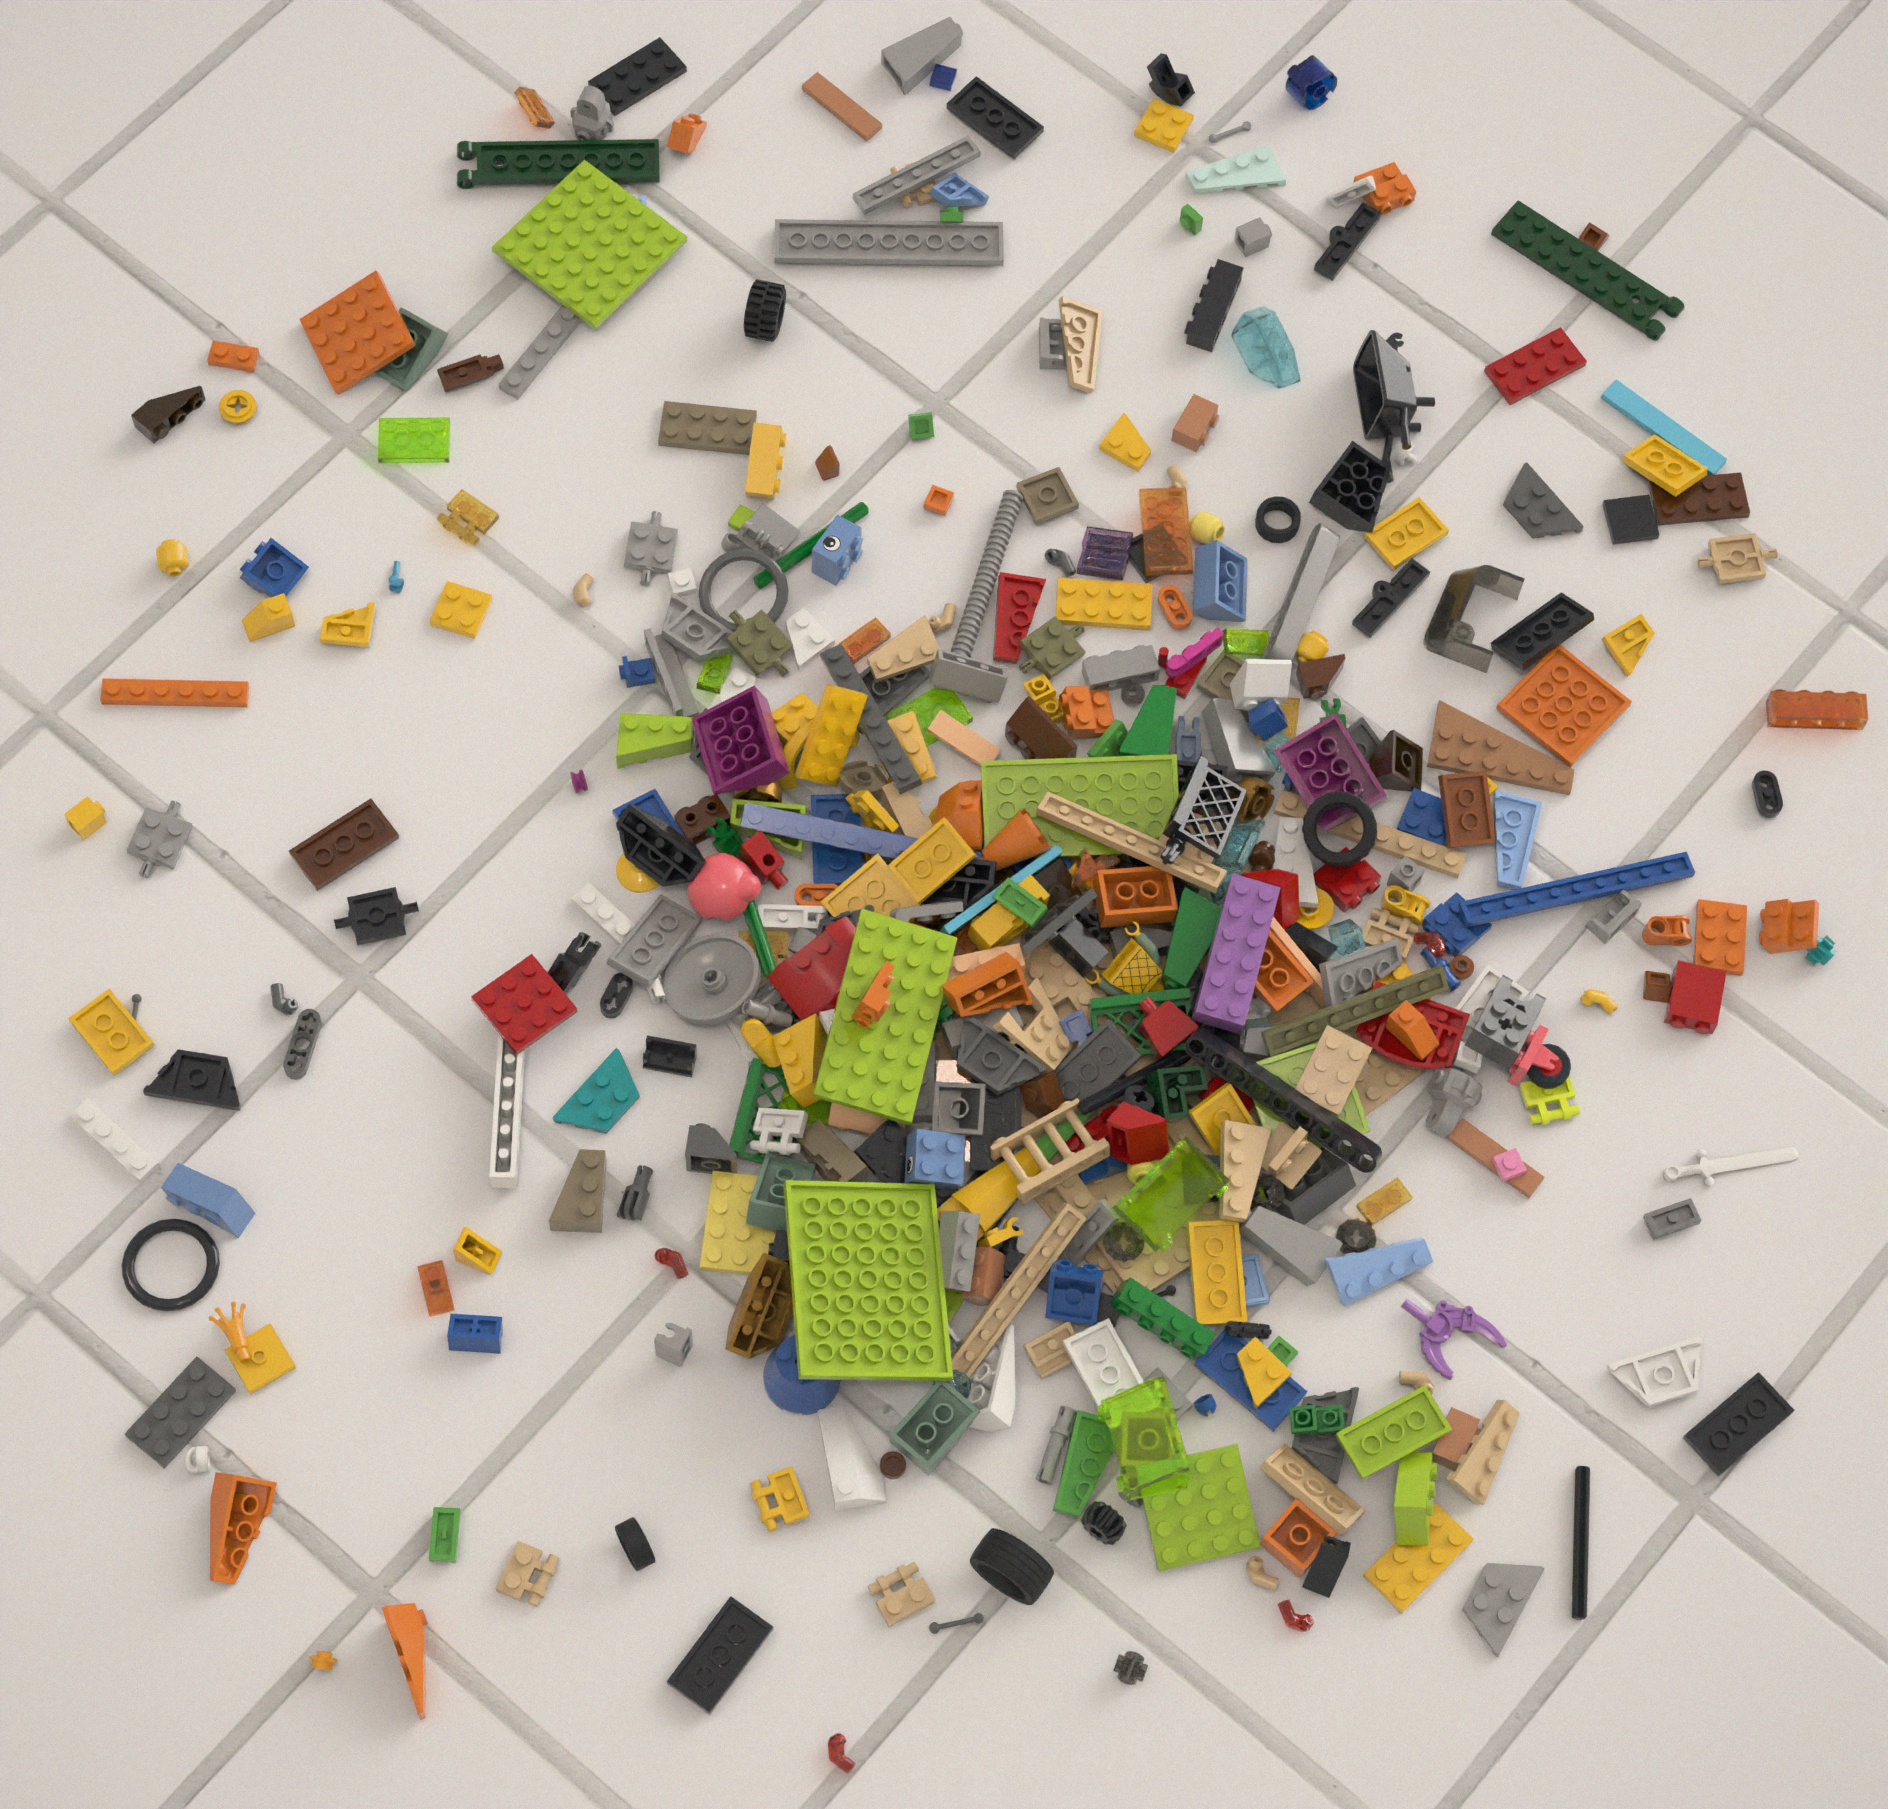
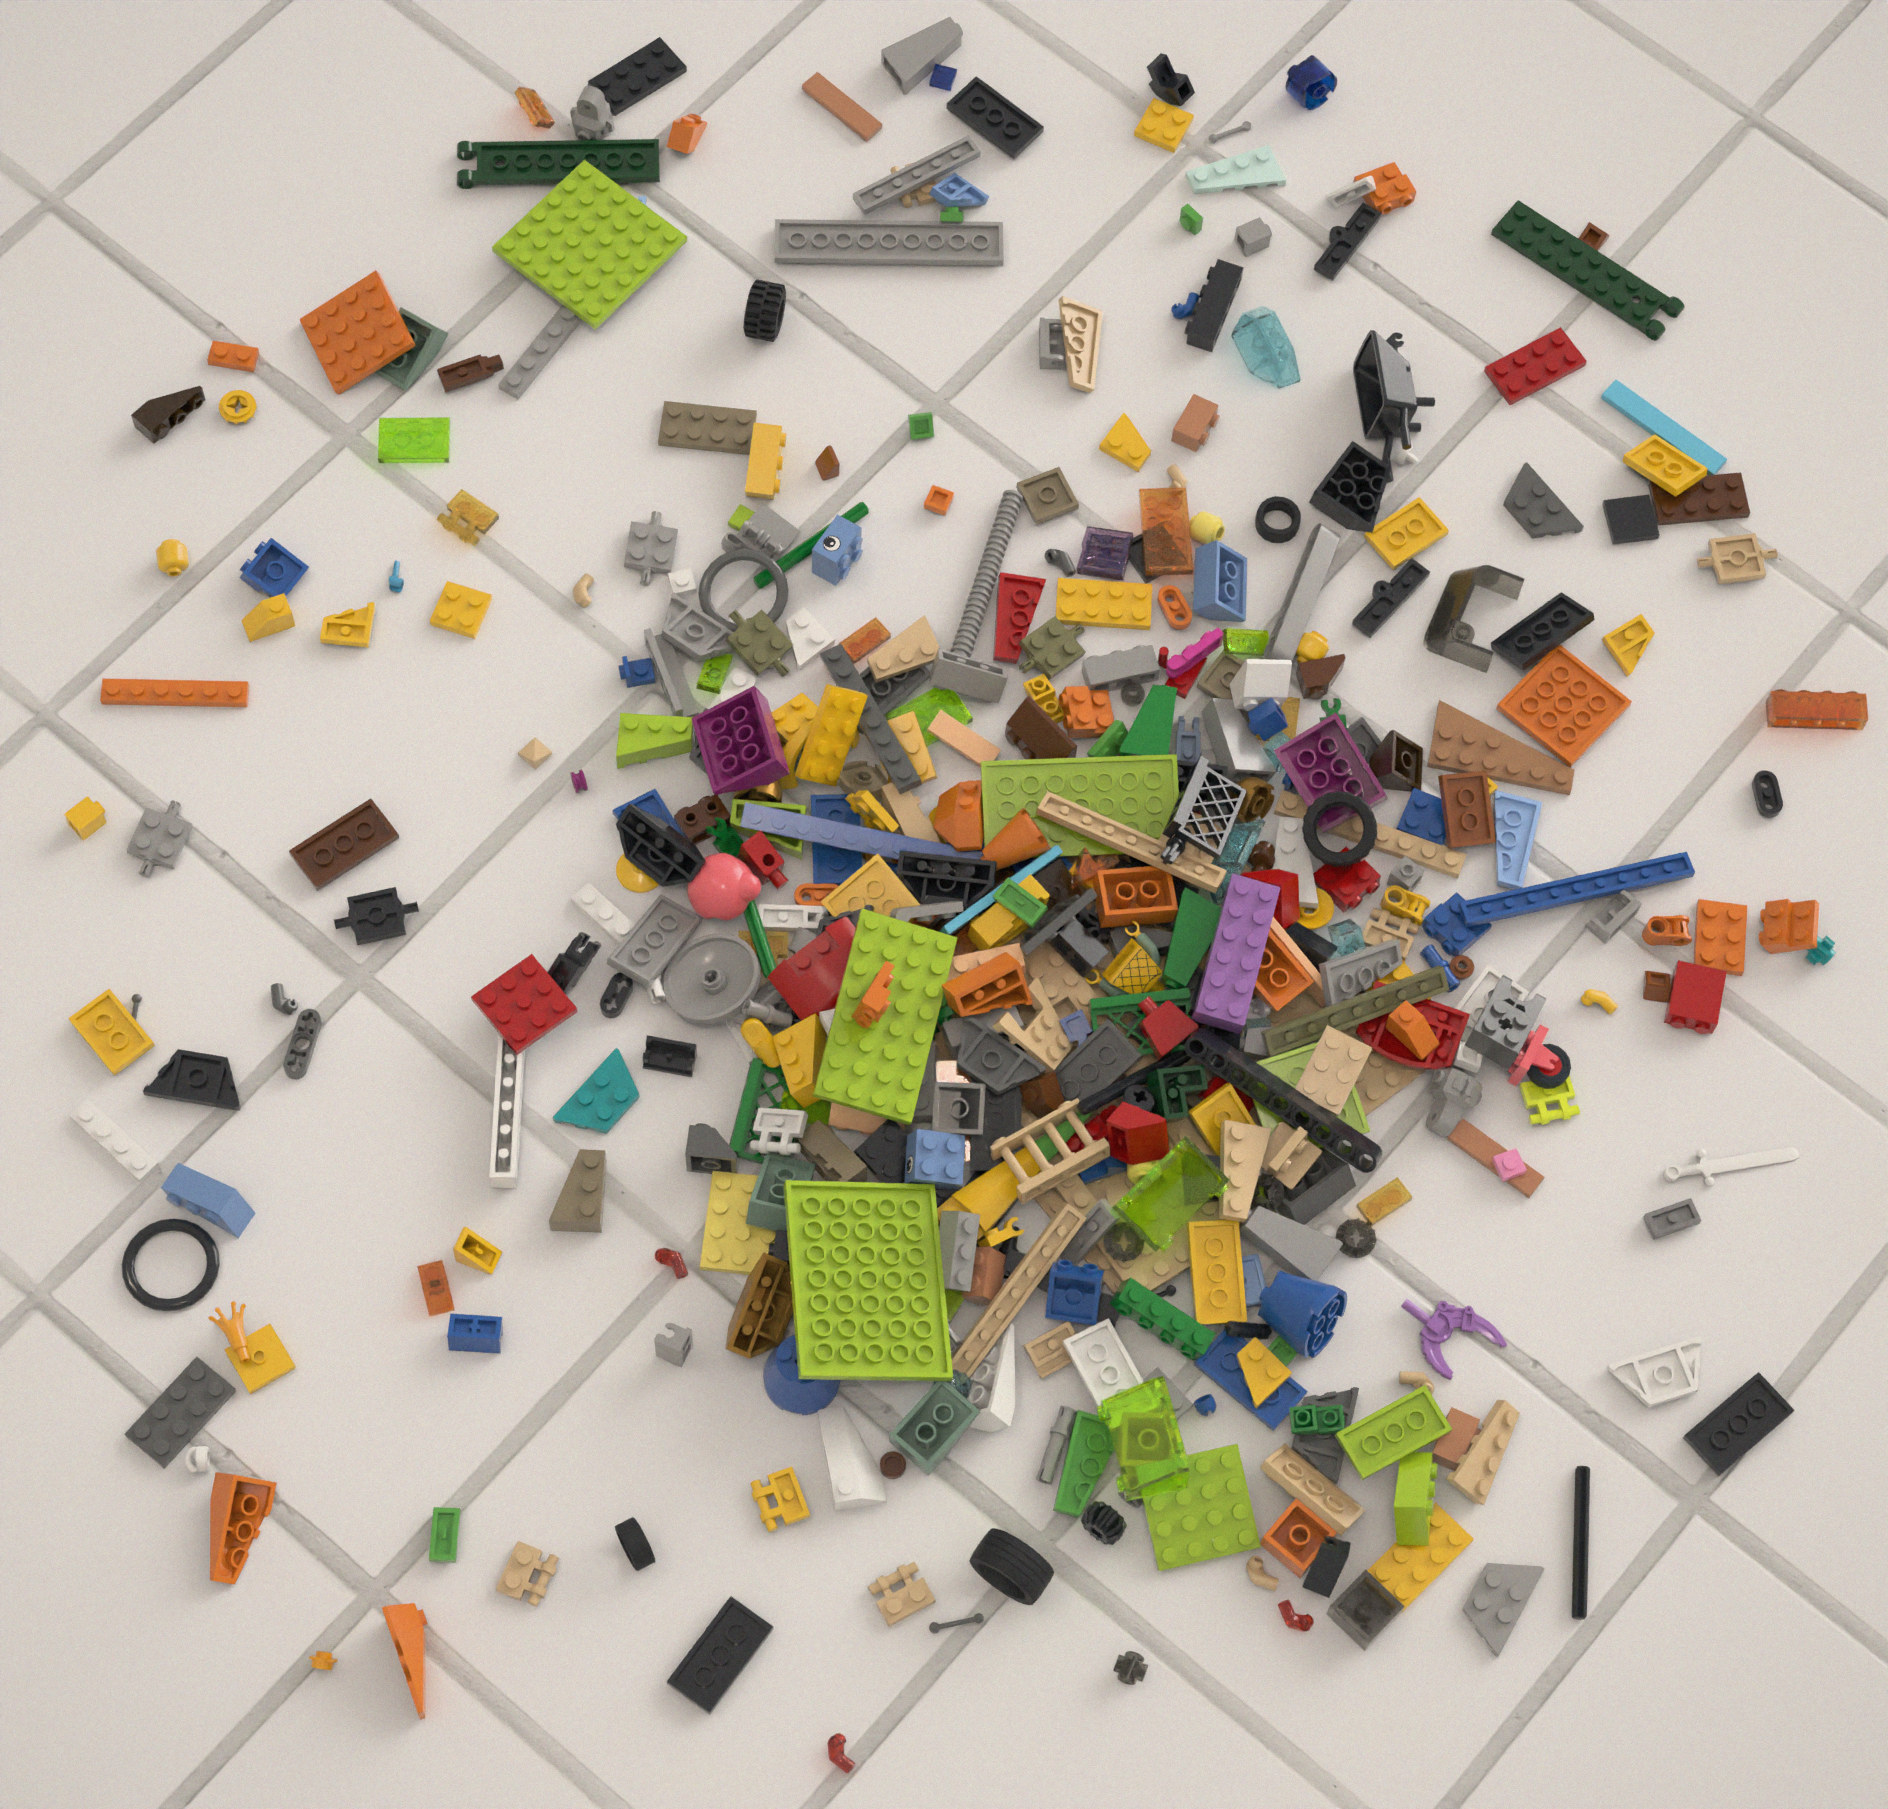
dark grey arm [617,1165,653,1221] -> none
yellow plate [887,817,977,904] -> none
tan arm [928,603,956,632] -> none
light blue wing [1324,1237,1433,1306] -> none
clear red arm [1414,932,1446,957] -> none
none -> tan slope [518,738,552,769]
none -> blue arm [1171,292,1199,319]
none -> blue cone [1258,1271,1347,1358]
none -> clear smoke brick [1326,1570,1405,1651]

